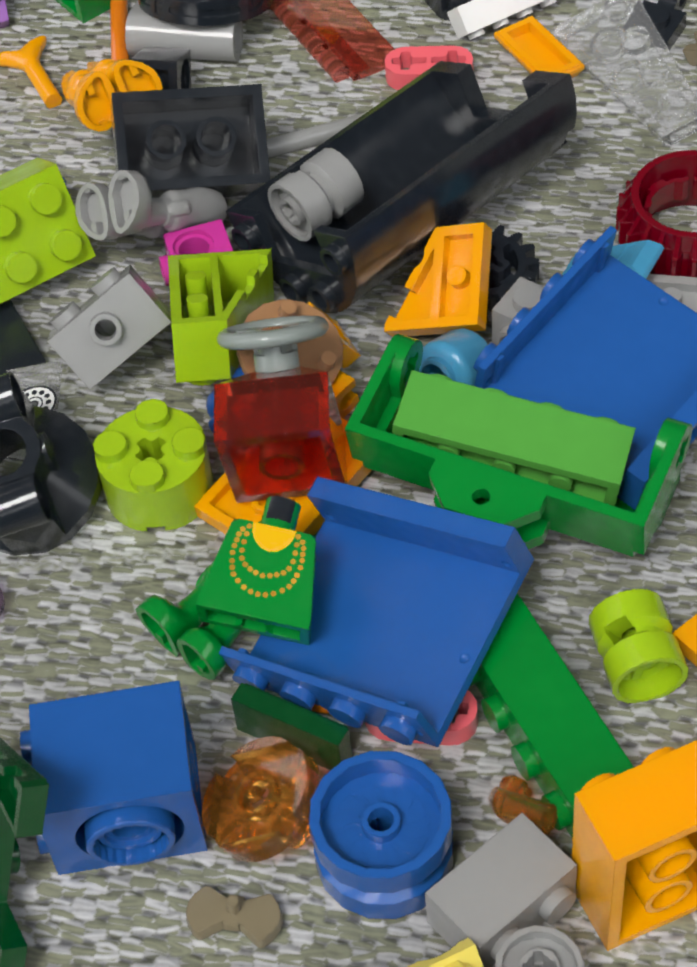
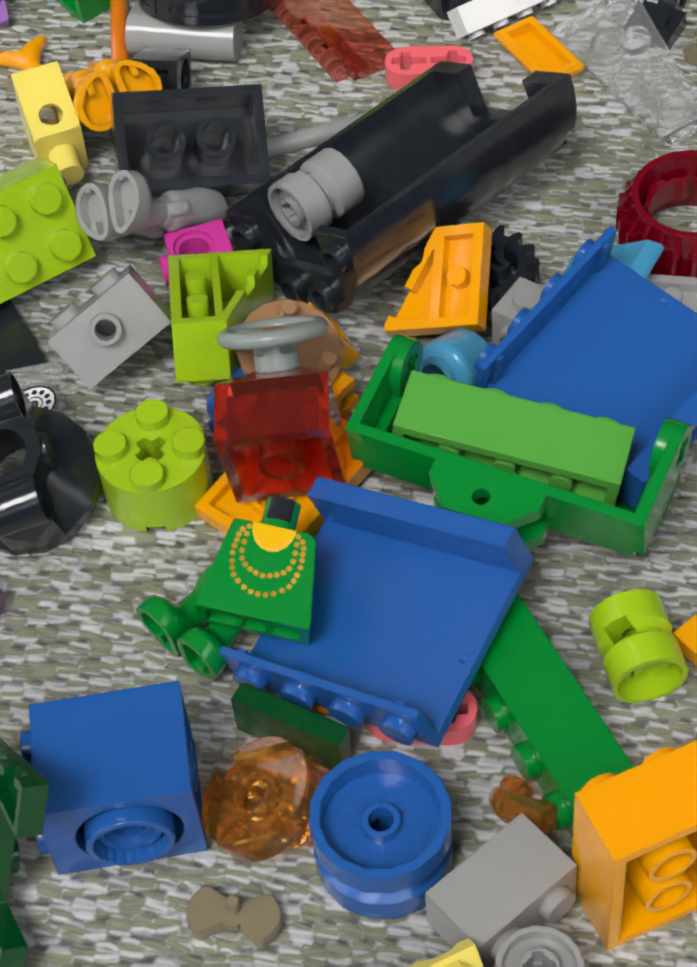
none -> light yellow torso [11,61,89,186]

